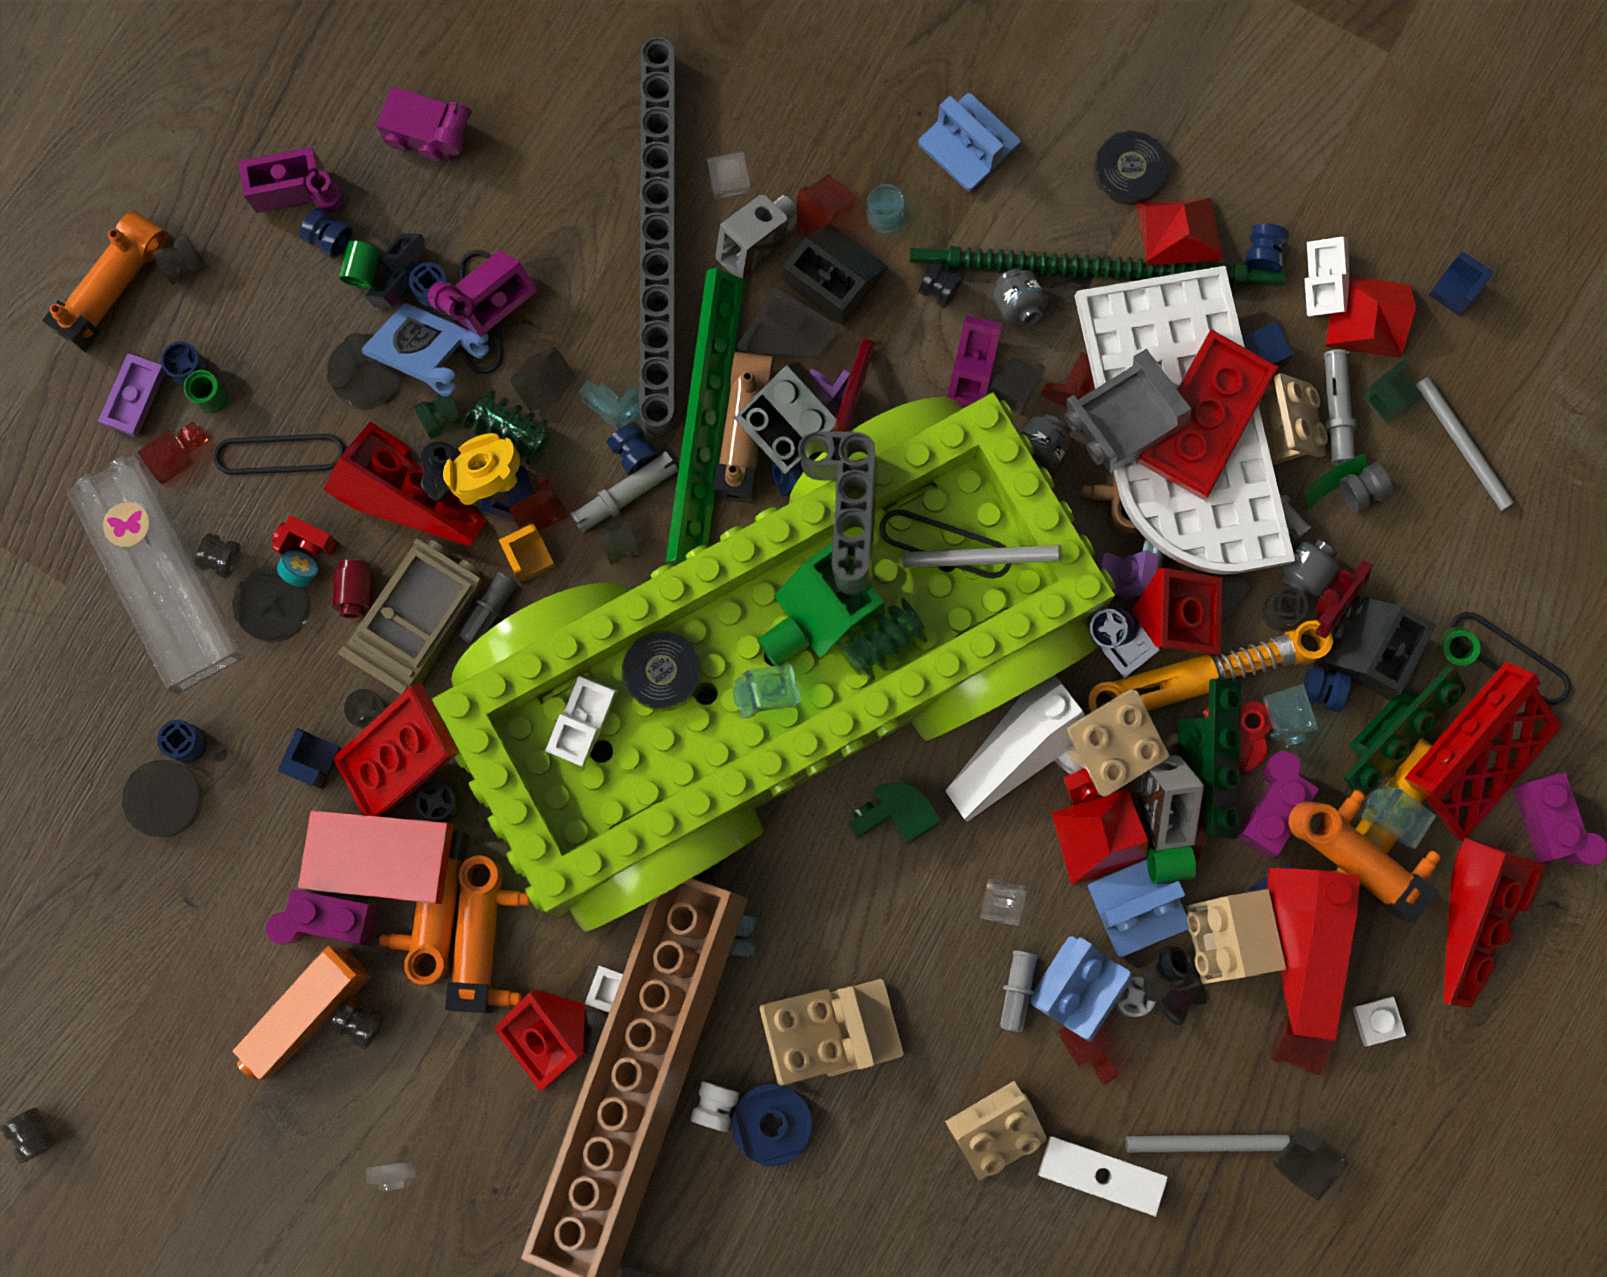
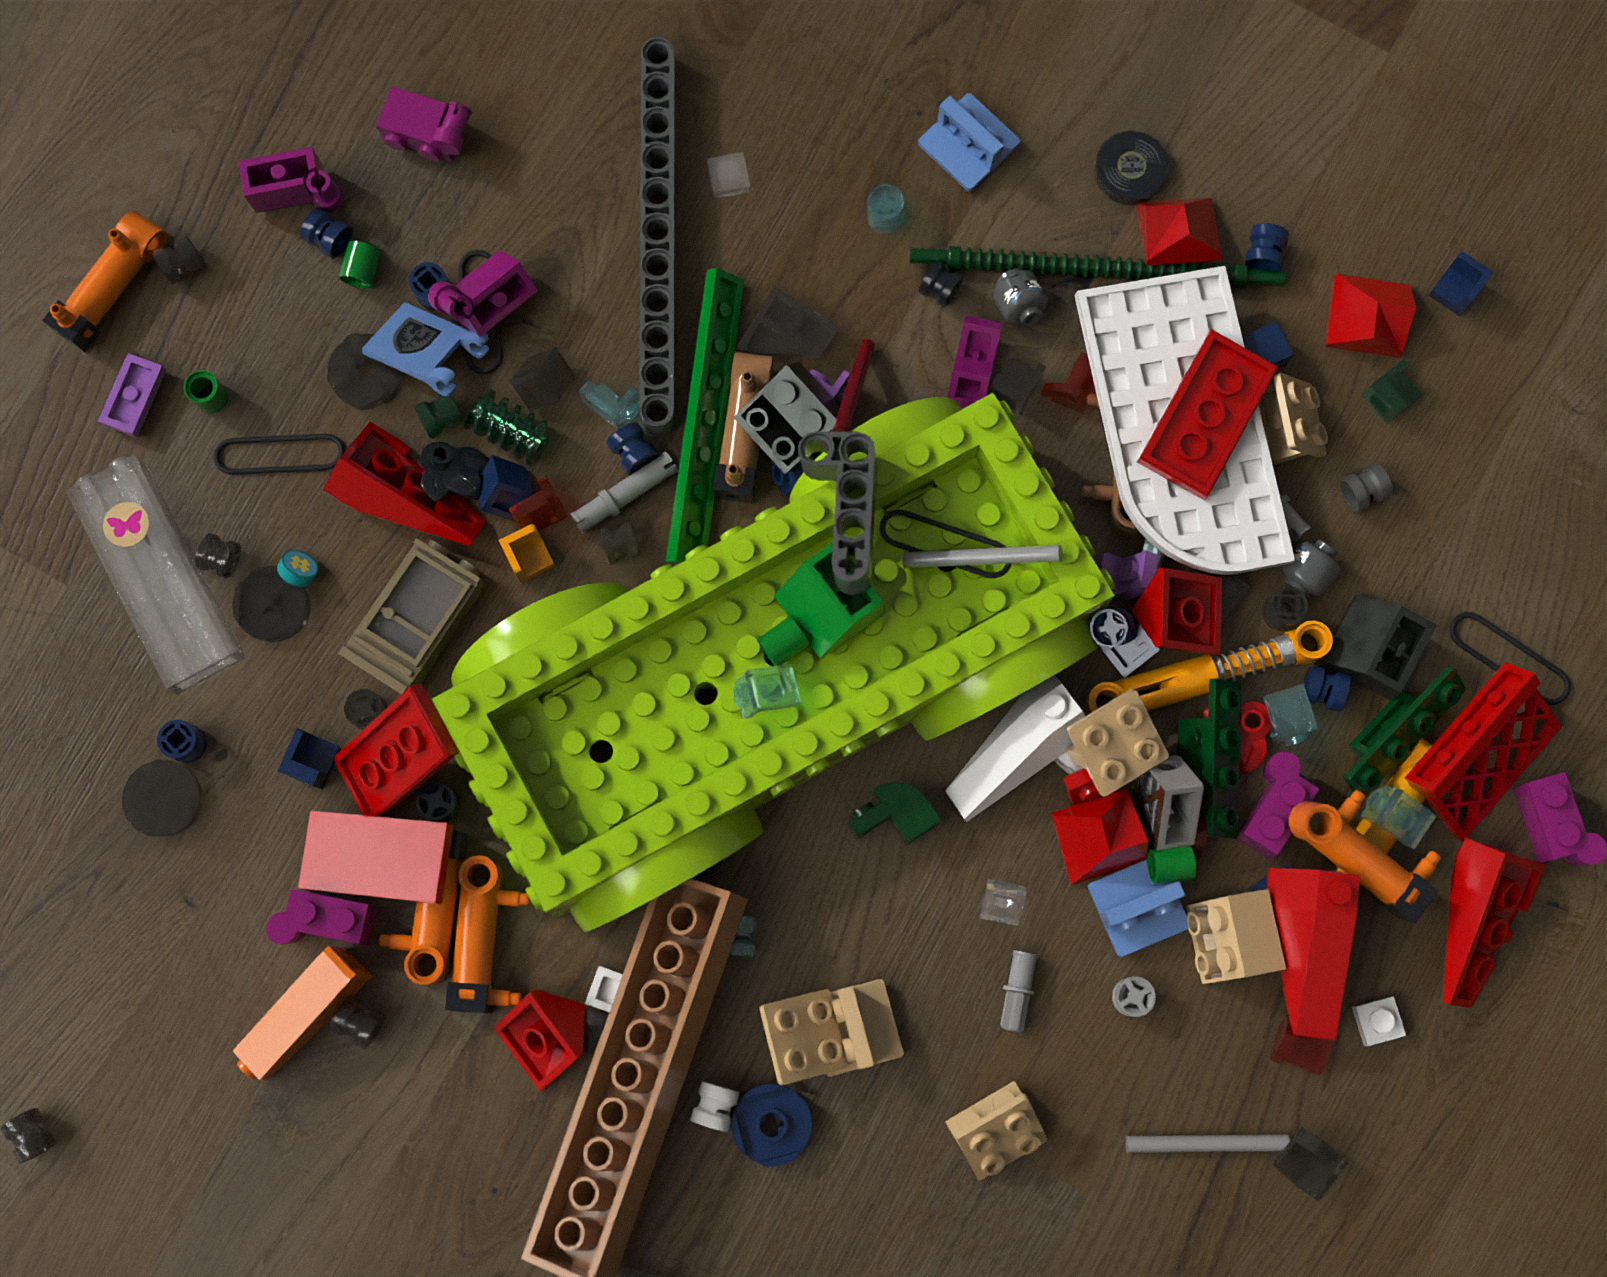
clear red plate [138,421,209,485] -> none
dark blue wheel [161,341,209,387] -> none
red bracket [272,515,339,557] -> none
dark red brick [332,560,373,619] -> none
black slope [364,233,425,308] -> none
clear plate [366,1161,415,1191] -> none
yellow plate [443,433,520,505] -> none
dark grey axle [459,572,518,645] -> none
white slope [546,675,618,766] -> none
black tile [622,631,702,711] -> none
light grey torso [715,195,797,280] -> none
pearl dark grey slope [783,223,888,325] -> none
clear red tile [796,174,856,233] -> none
clear green piece [837,597,928,681] -> none
dark grey head [1020,414,1072,472] -> none
medium blue bracket [1029,936,1133,1041] -> none
white tile [1038,1136,1168,1216] -> none
clear red plate [1056,1027,1119,1085] -> none
flat silver panel [1064,348,1191,473] -> none
black plate [1143,946,1206,1026] -> none
green sticker [1304,454,1367,509] -> none
white slope [1305,236,1349,317] -> none
dark red piece [1315,560,1373,639] -> none
light grey pin [1323,349,1357,466] -> none
light grey bar [1416,377,1514,511] -> none
green beam [1440,627,1480,666] -> none

